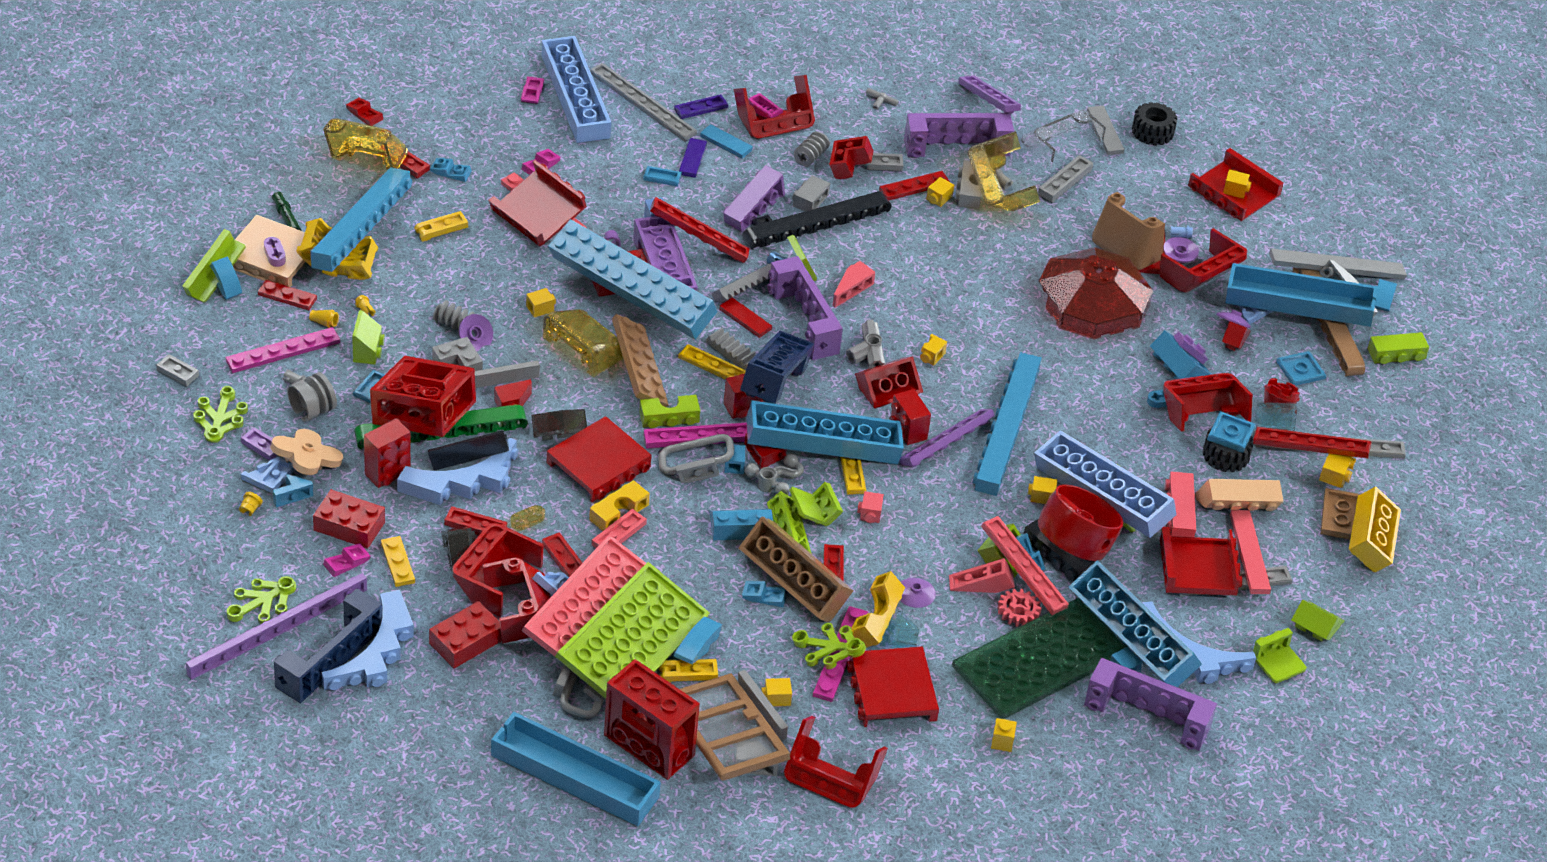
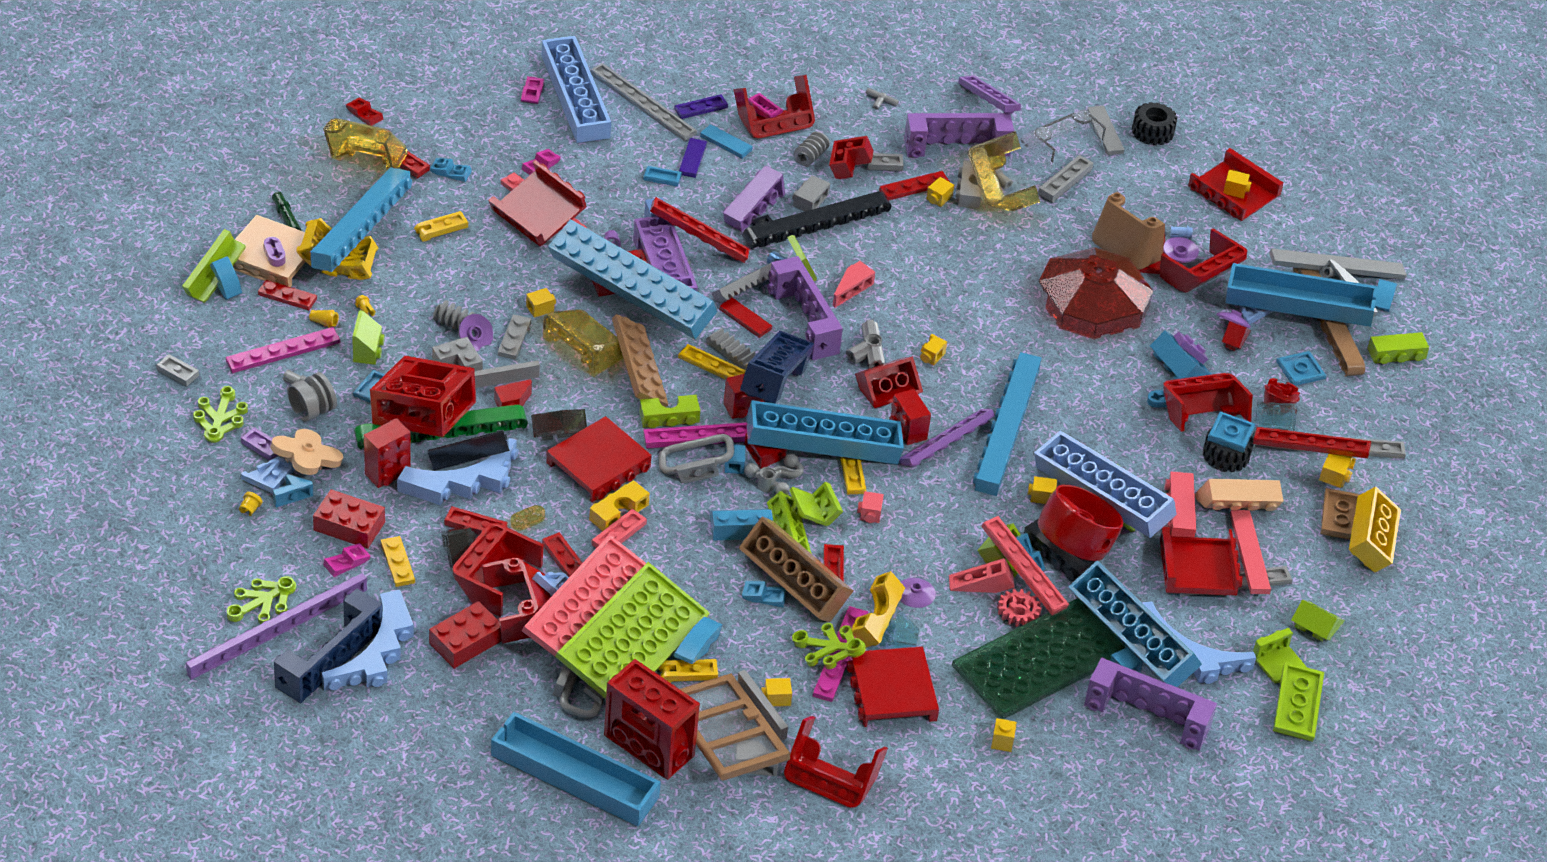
none -> light grey plate [498,314,531,359]
none -> lime plate [1273,662,1324,742]

